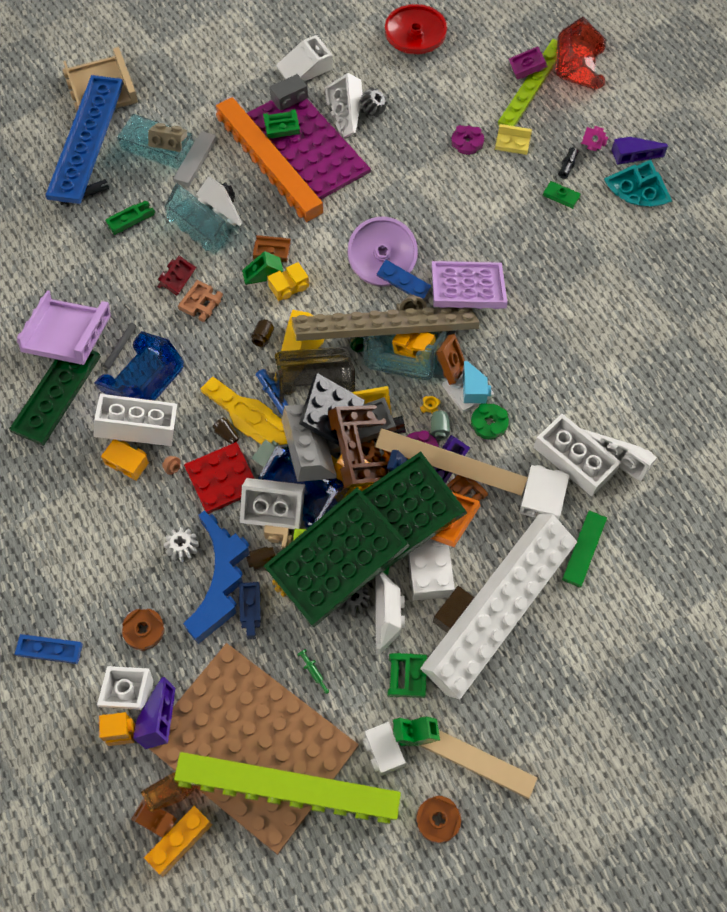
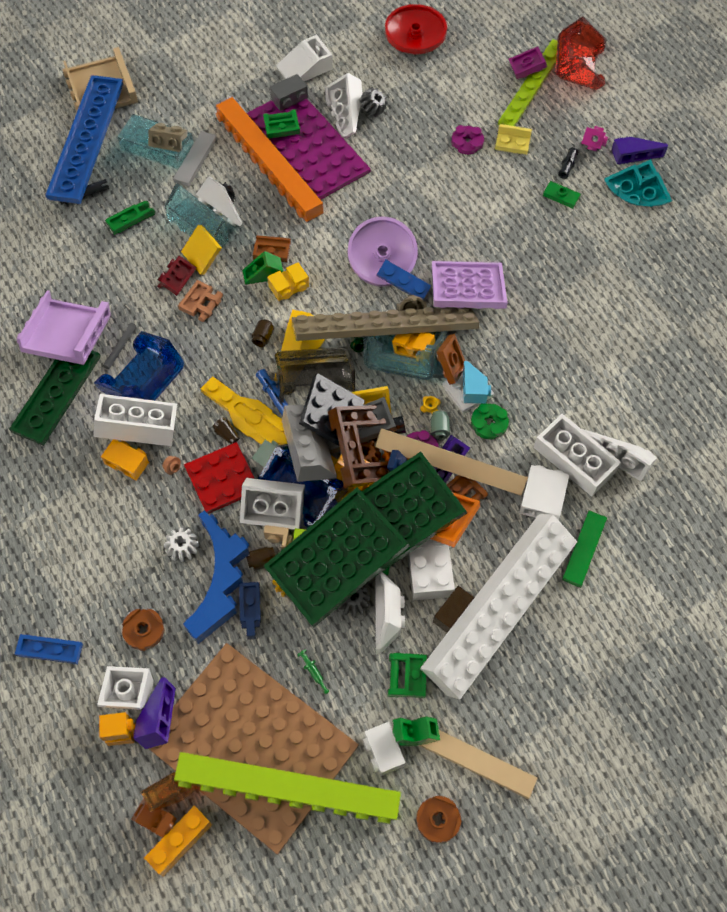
none -> yellow tile [181,224,222,275]

